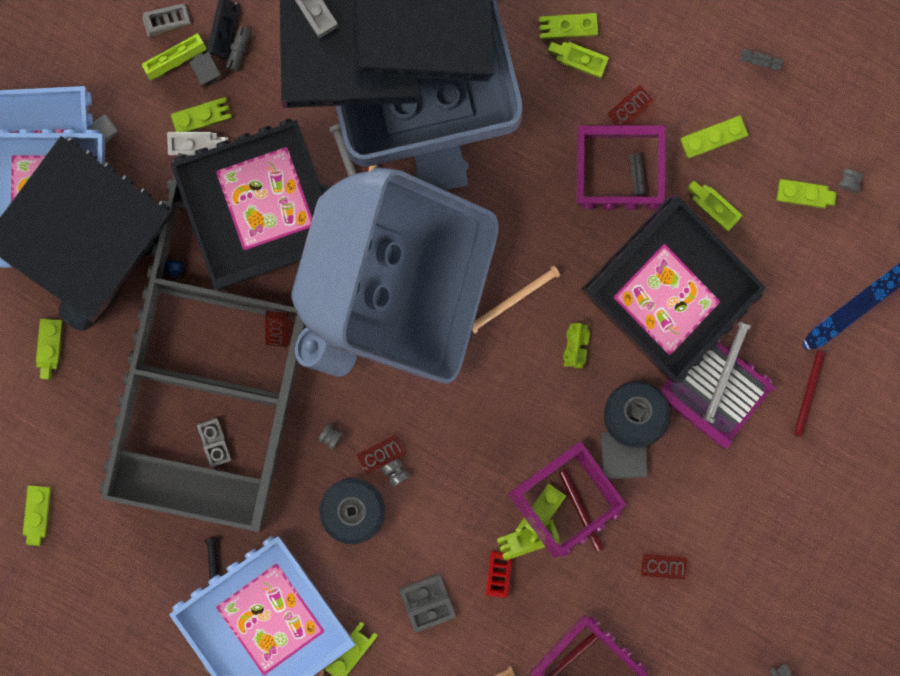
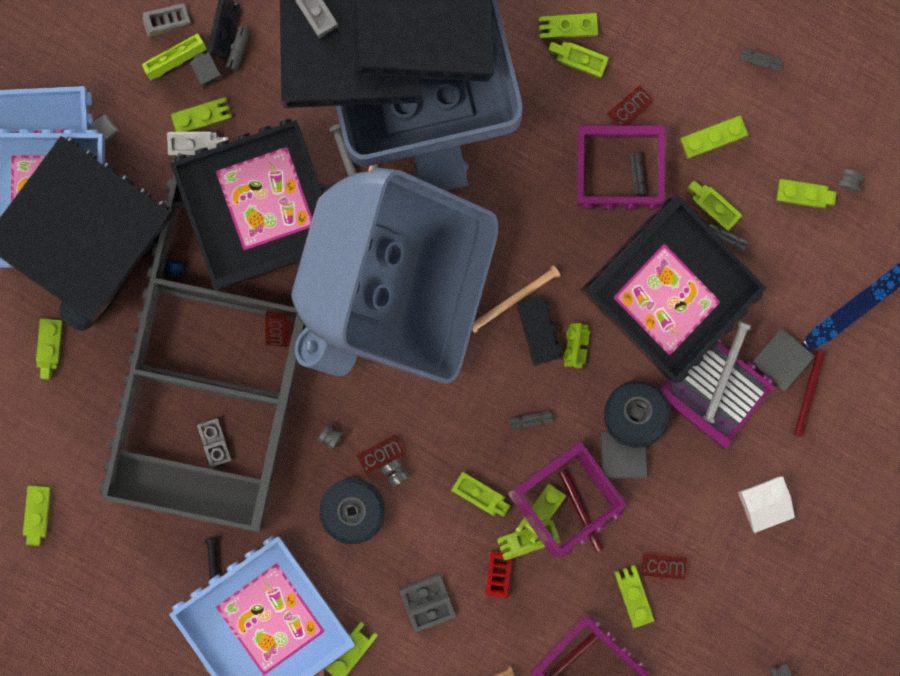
none -> lime hinge [451,472,511,517]
none -> dark grey axle [510,411,553,429]
none -> black brick [517,295,562,366]
none -> lime hinge [614,565,654,628]
none -> dark grey axle [709,224,748,251]
none -> white slope [738,476,795,533]
none -> dark grey slope [751,327,815,391]

